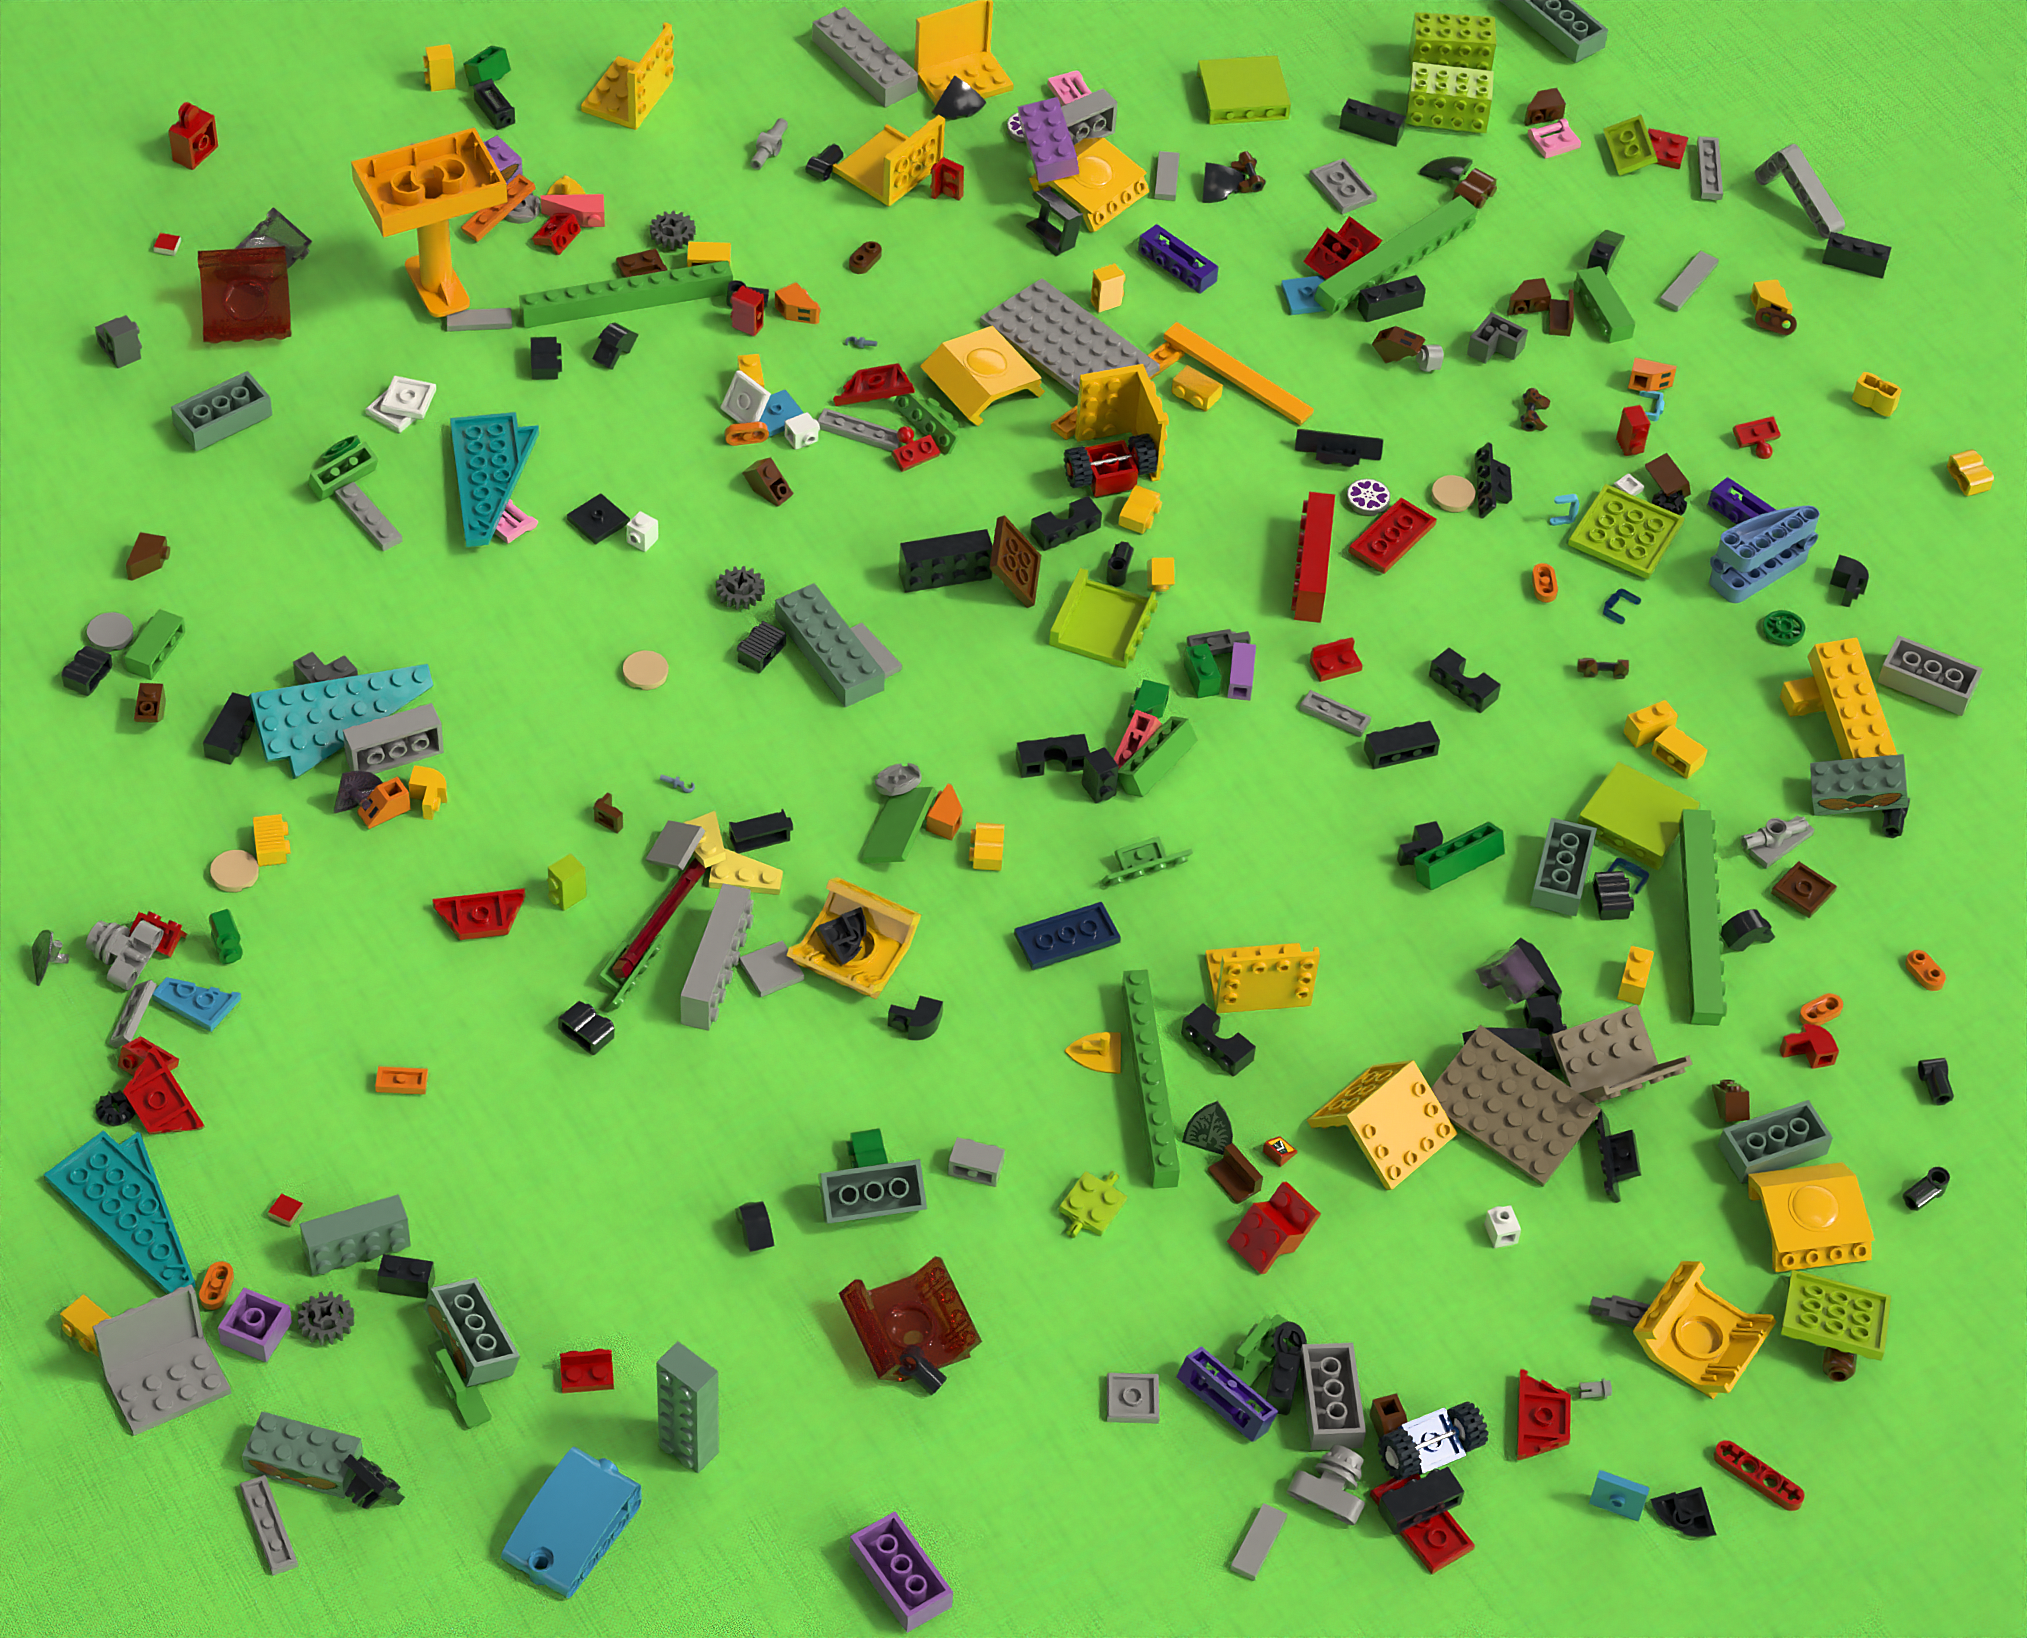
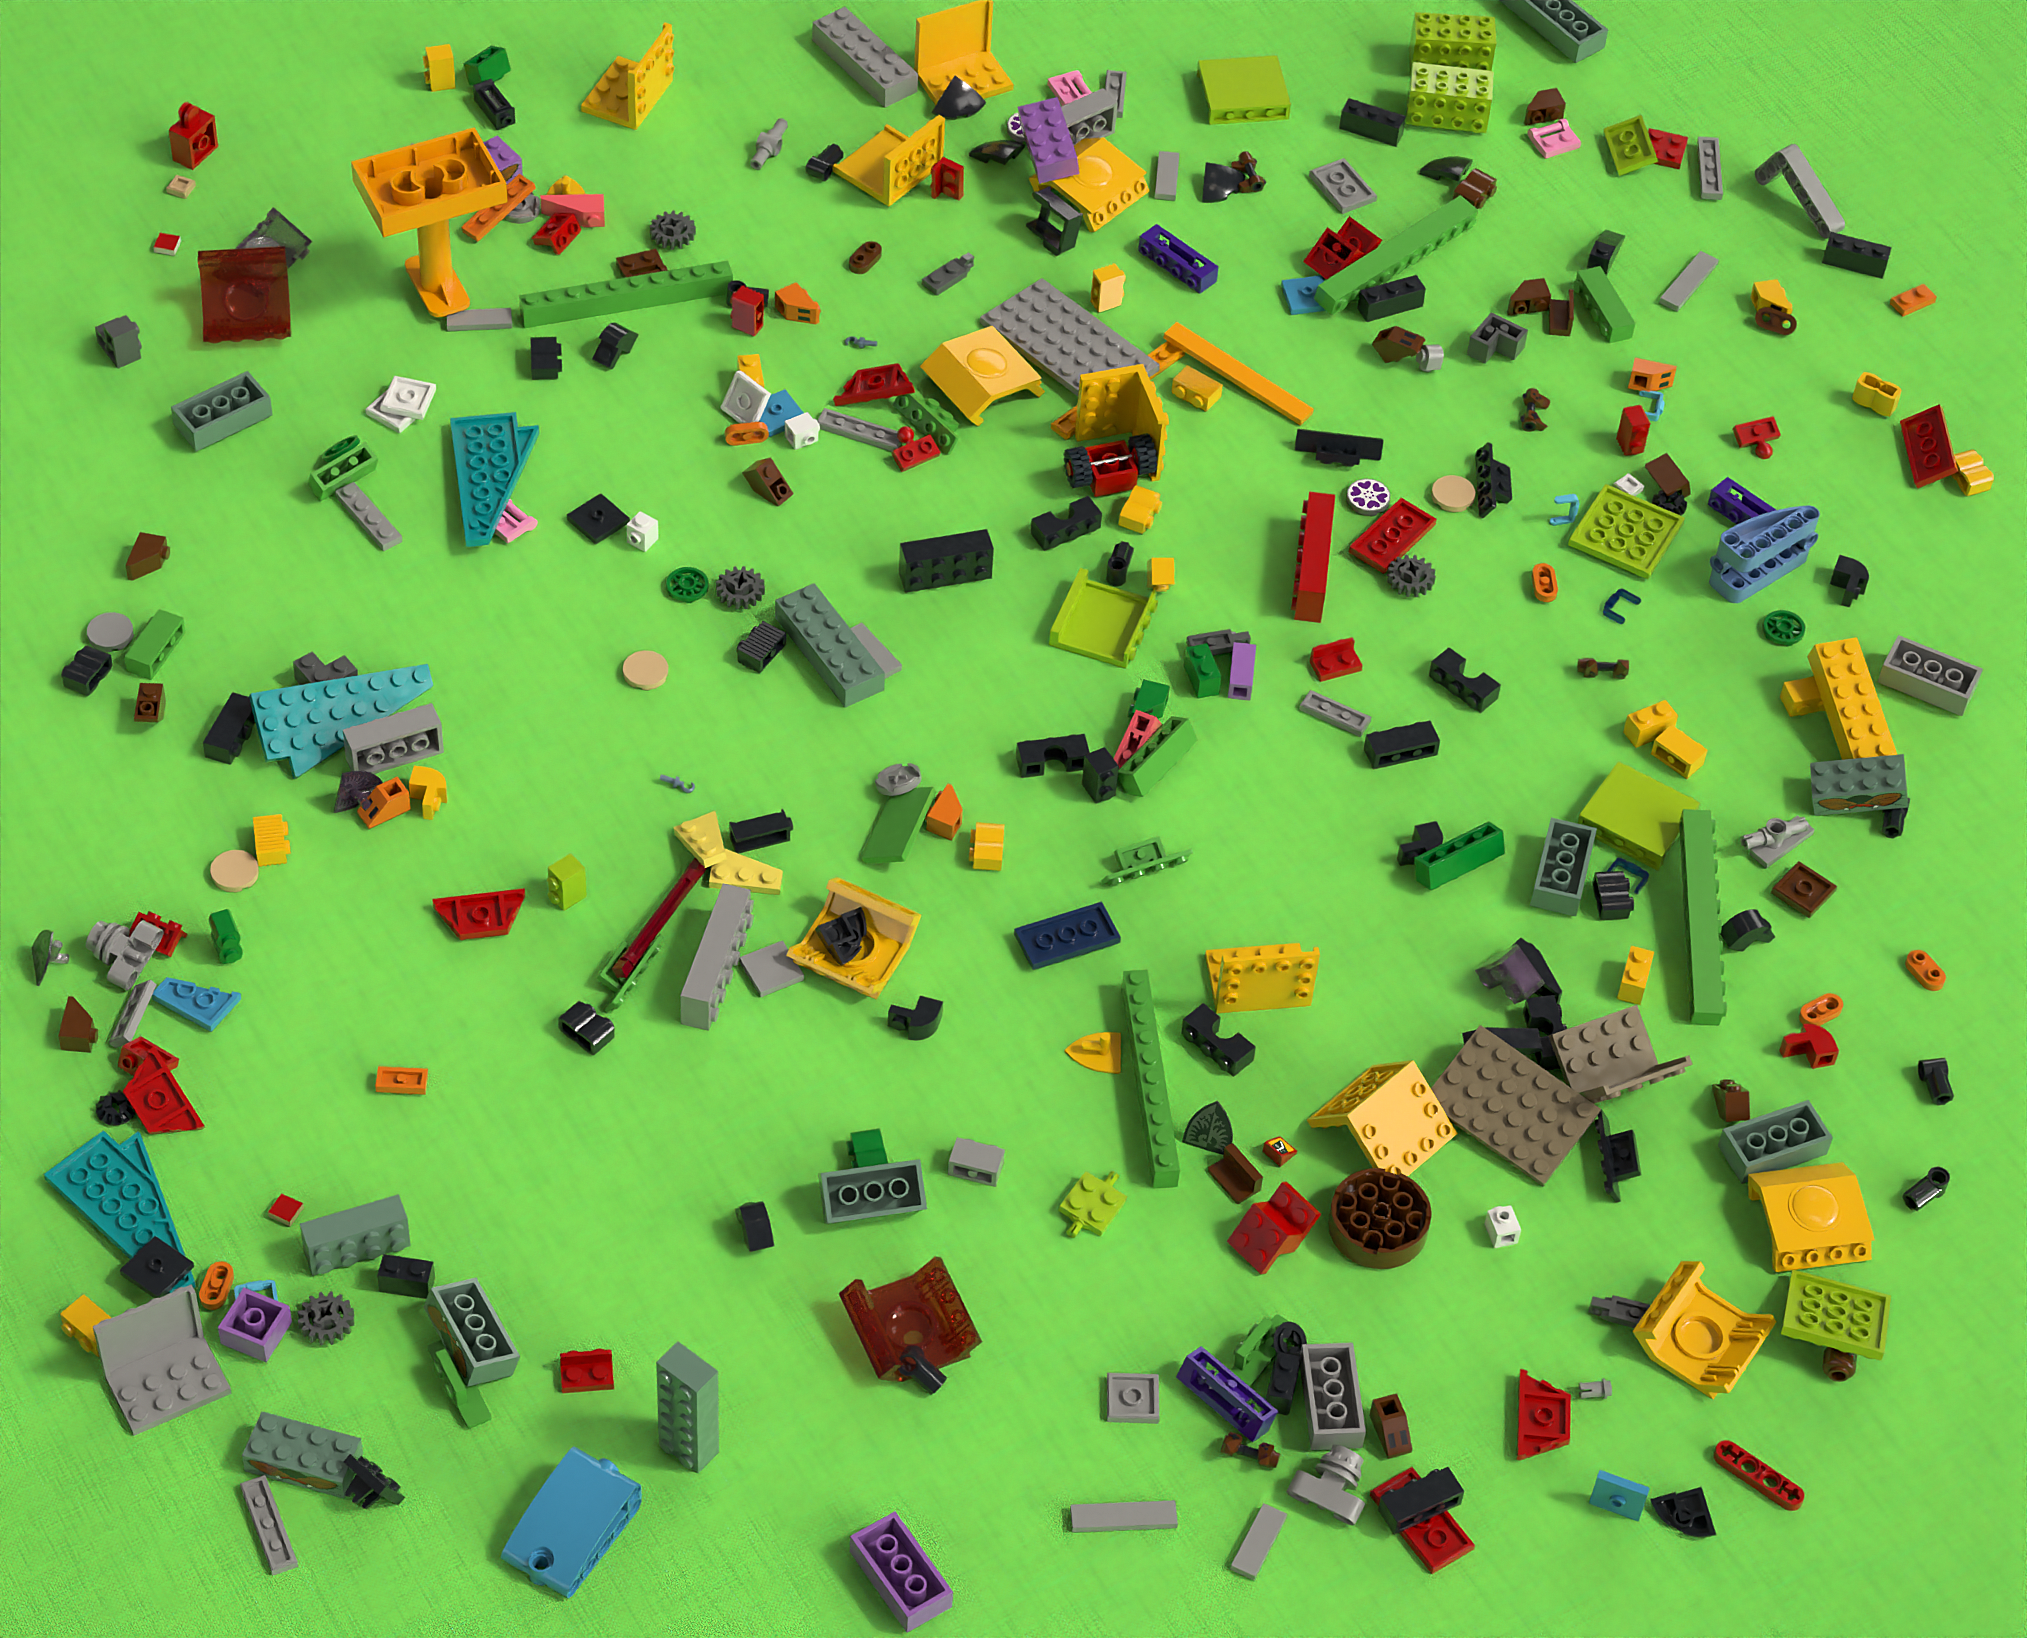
reddish brown bracket [593,792,623,834] -> none
light grey tile [646,820,705,870] -> none
yellow brick [687,242,731,267] -> none
reddish brown plate [990,515,1042,608] -> none
plate [1378,1401,1488,1480] -> none
none -> reddish brown slope [58,996,98,1053]
none -> black plate [120,1236,194,1298]
none -> tan tile [166,175,196,199]
none -> medium azure piece [234,1280,278,1301]
none -> green wheel [666,567,709,604]
none -> dark grey hinge [922,252,974,295]
none -> black brick [969,140,1025,165]
none -> light grey tile [1070,1500,1178,1532]
none -> light grey tile [1105,70,1127,118]
none -> reddish brown piece [1221,1432,1280,1468]
none -> reddish brown brick [1328,1168,1432,1269]
none -> dark grey gear [1387,555,1436,597]
none -> orange plate [1890,284,1937,316]
none -> red plate [1900,404,1958,489]

